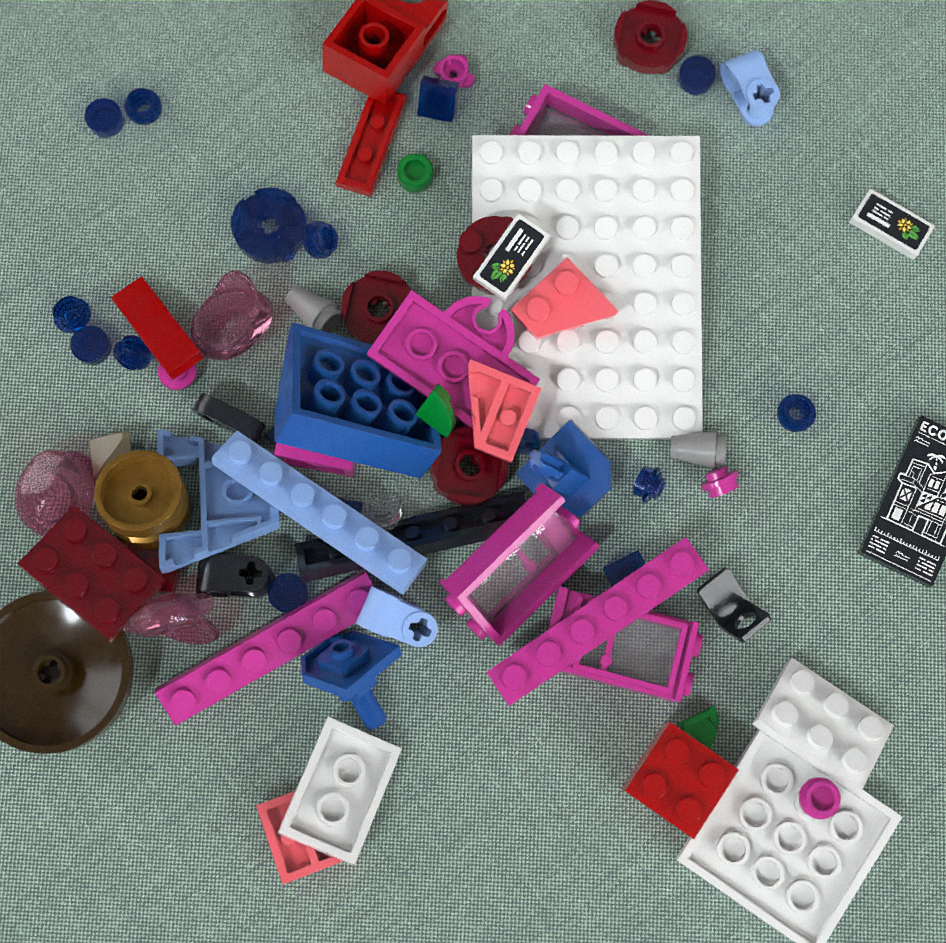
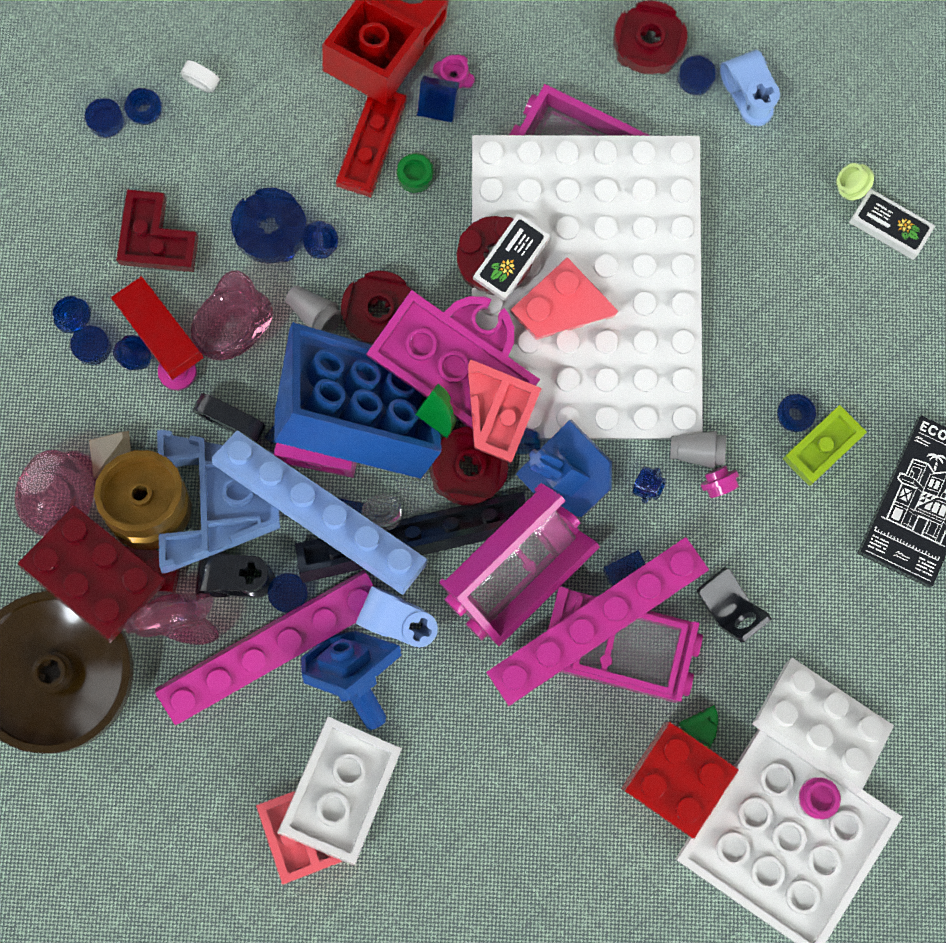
none -> dark red plate [116,189,199,272]
none -> white tile [181,60,220,93]
none -> lime plate [782,405,867,486]
none -> yellowish green plate [836,163,874,201]

